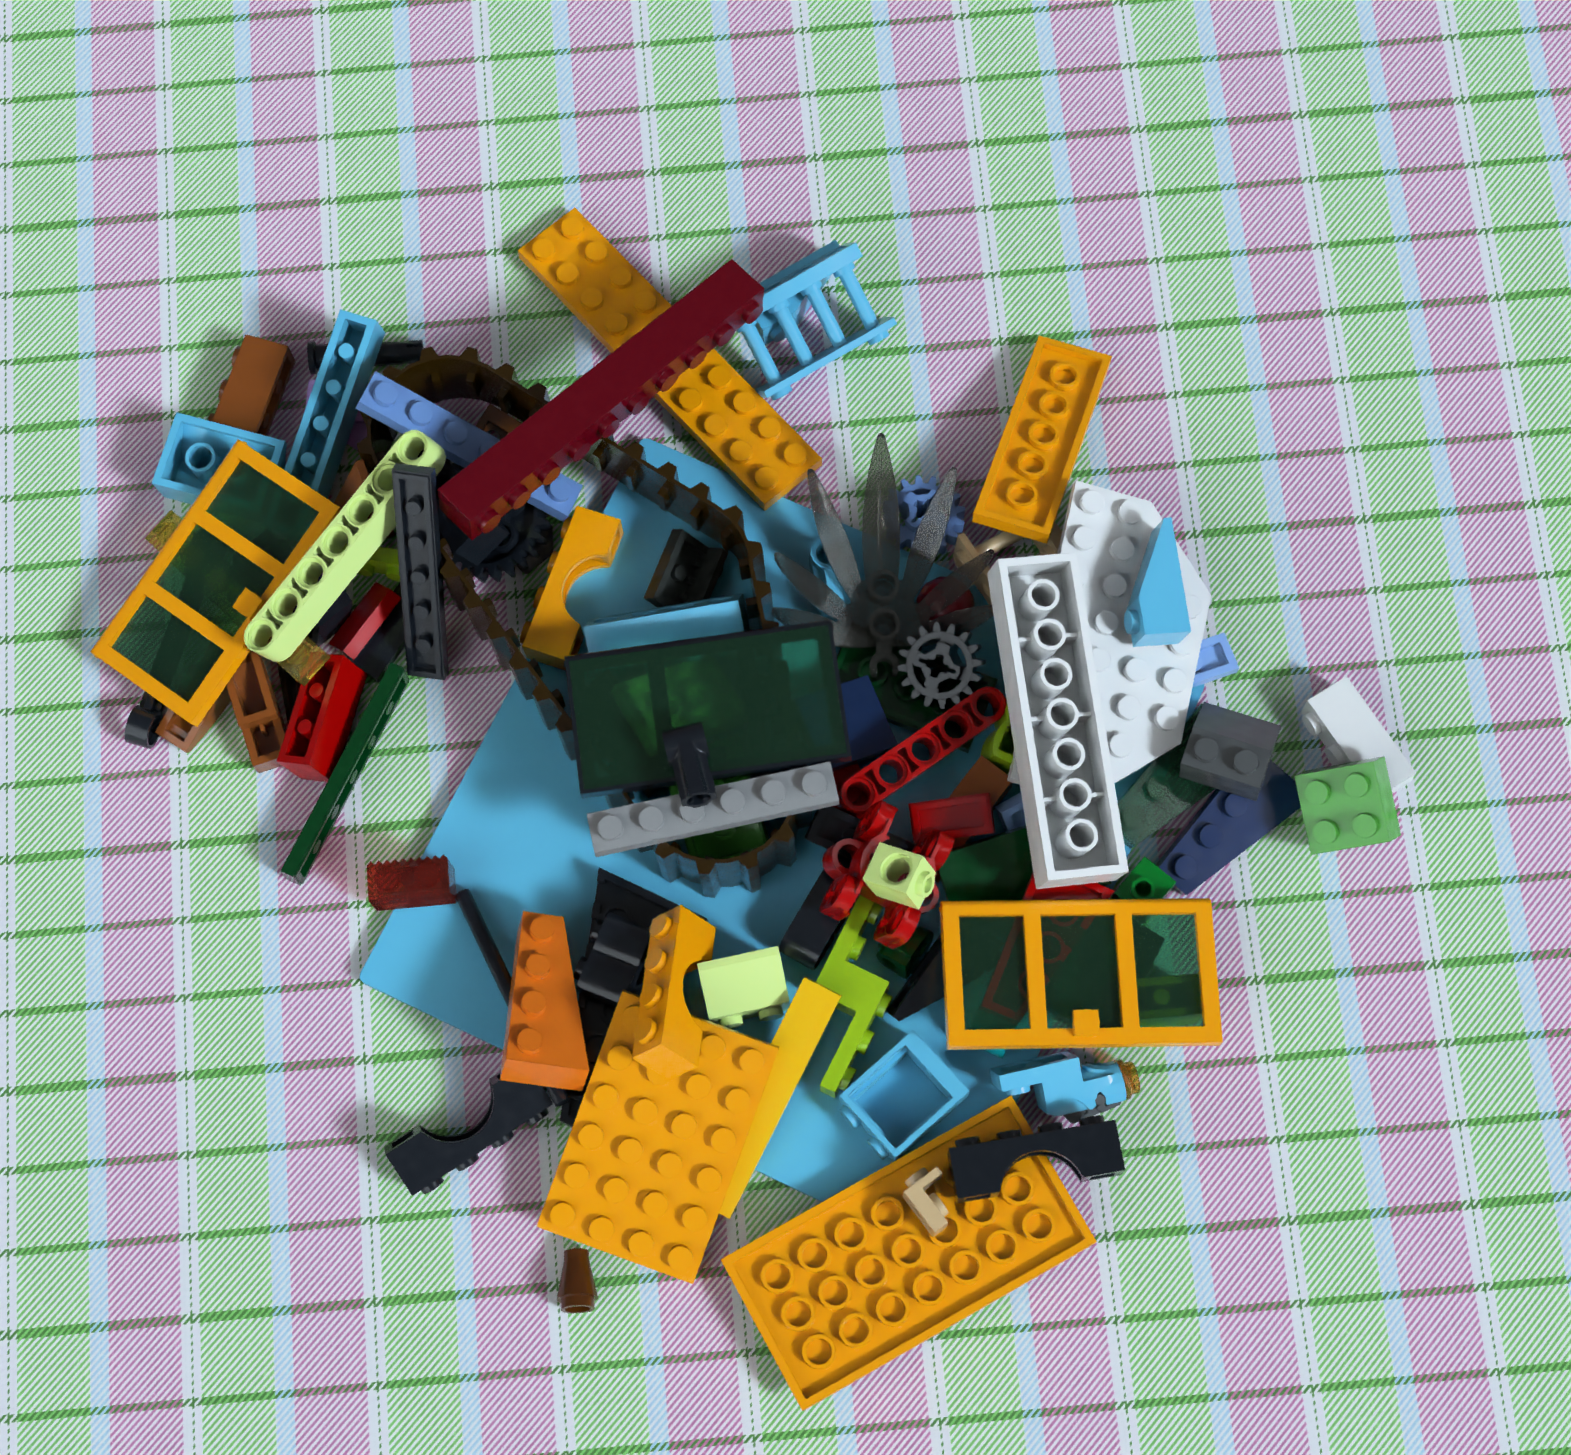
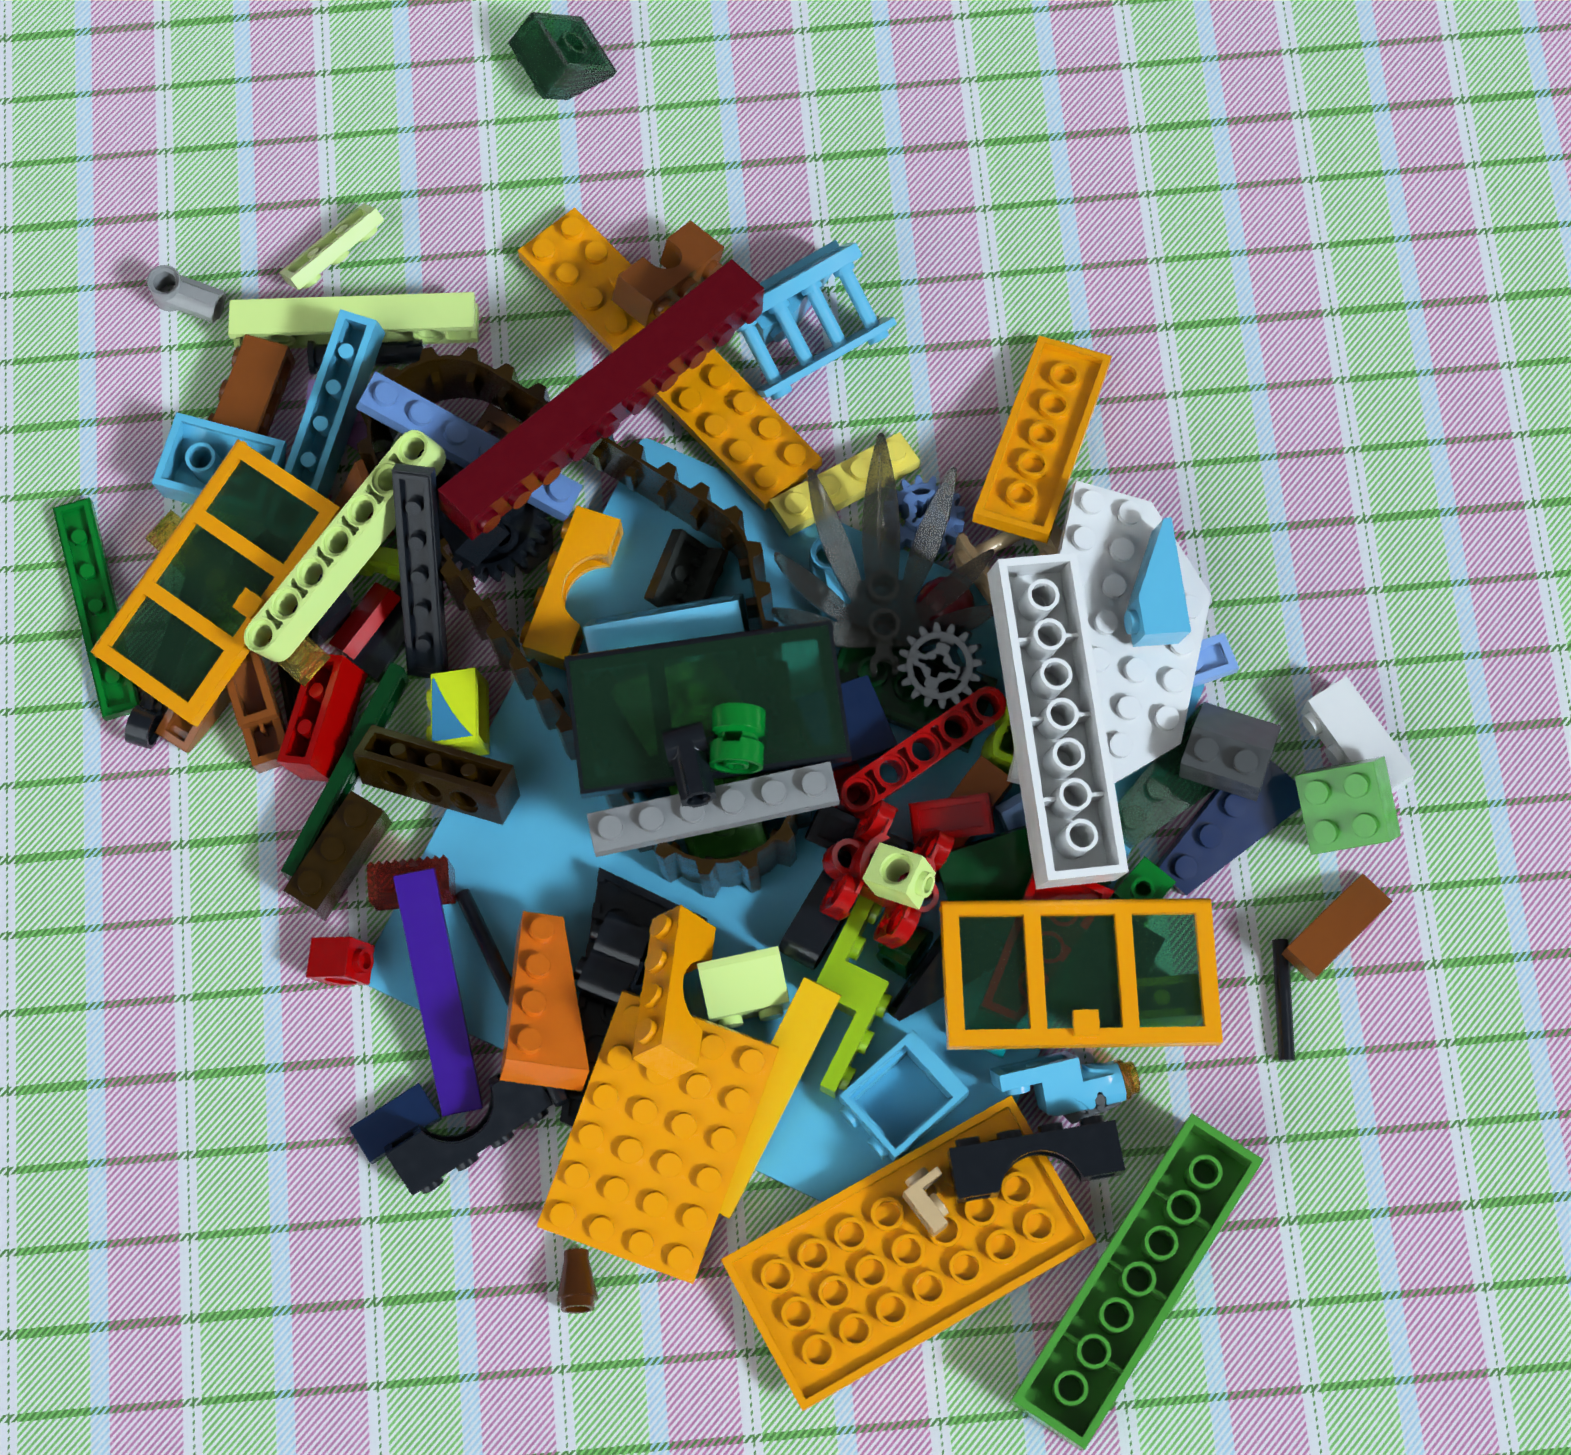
none -> green tile [53,497,141,721]
none -> light grey piece [147,265,226,324]
none -> yellowish green piece [228,292,479,349]
none -> yellowish green plate [279,203,384,290]
none -> dark brown brick [283,791,392,921]
none -> red brick [306,937,375,986]
none -> dark blue tile [349,1083,442,1164]
none -> dark brown brick [353,725,520,825]
none -> dark purple tile [393,867,483,1117]
none -> neon yellow brick [426,667,490,756]
none -> clear green slope [508,12,617,100]
none -> dark orange arch [611,220,724,327]
none -> green wheel [709,702,766,774]
none -> light yellow plate [769,432,920,537]
none -> bright green brick [1009,1113,1264,1451]
none -> black bar [1272,939,1295,1062]
none -> dark orange slope [1282,874,1393,983]

